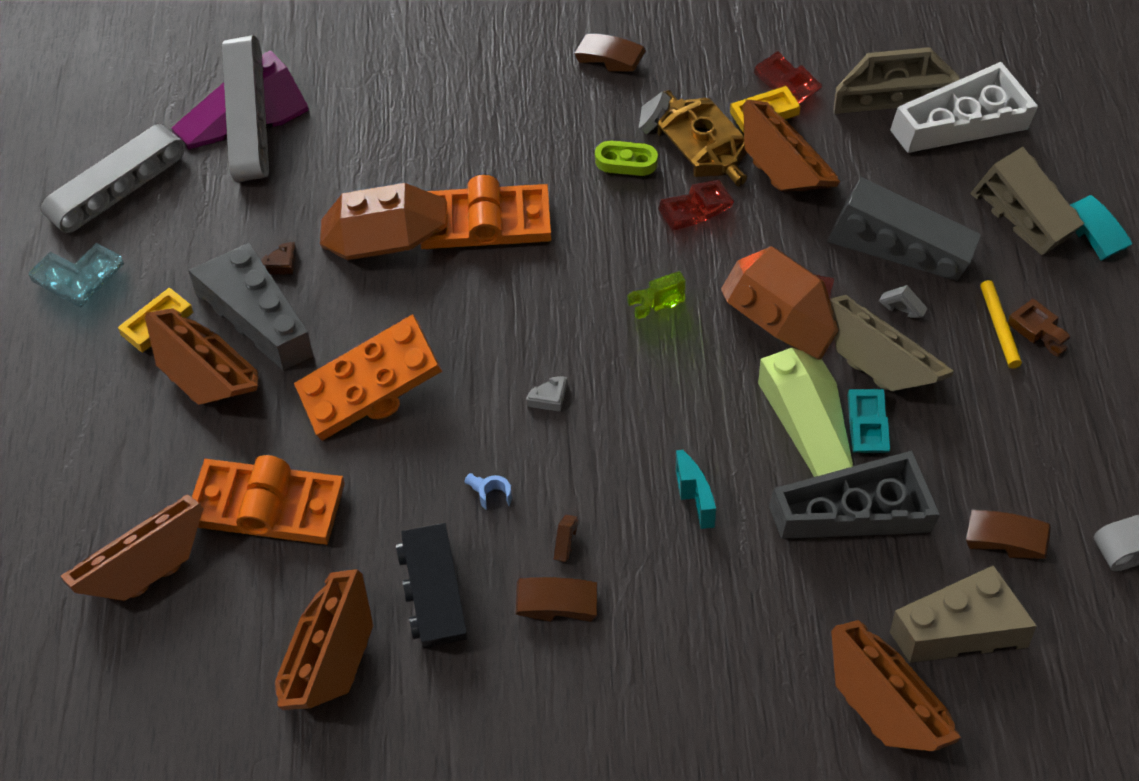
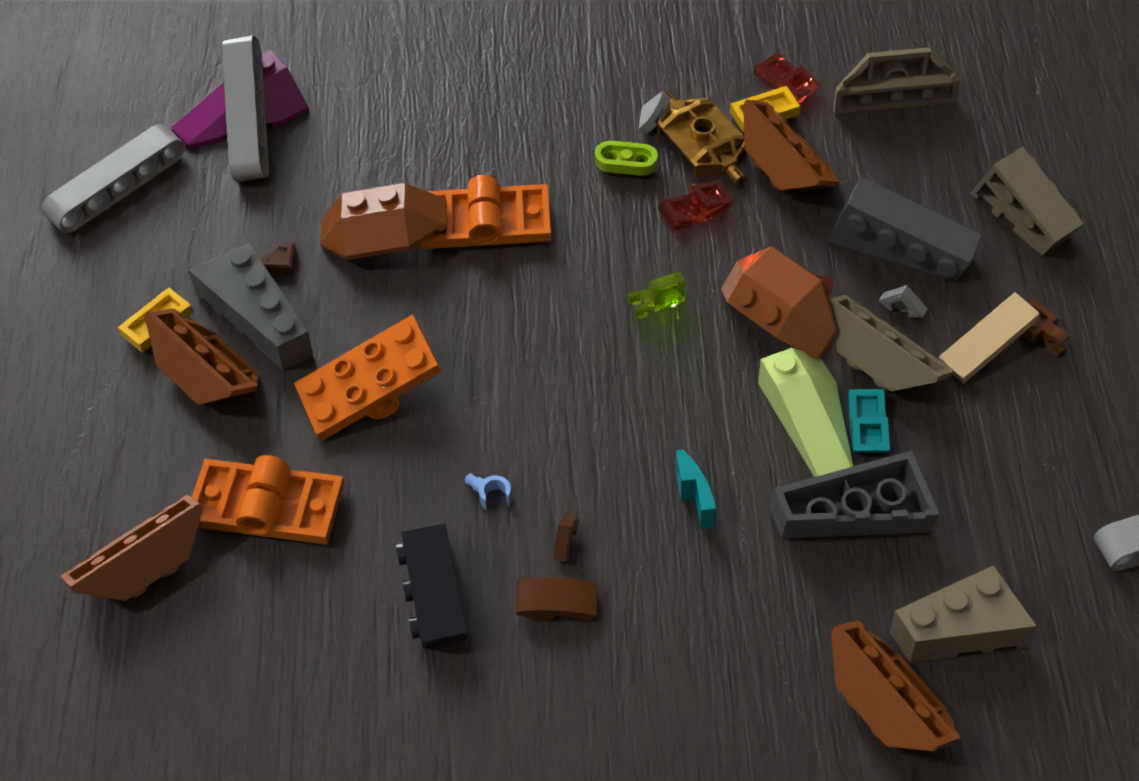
clear light blue plate [28,243,124,308] -> none
dark orange wedge [275,569,374,710] -> none
light grey tile [526,376,567,412] -> none
reddish brown slope [574,34,646,72] -> none
white wedge [890,62,1038,153] -> none
reddish brown slope [966,510,1051,559] -> none
yellow bar [980,280,1022,369] -> none
teal slope [1070,195,1133,261] -> none
none -> tan tile [939,292,1040,384]

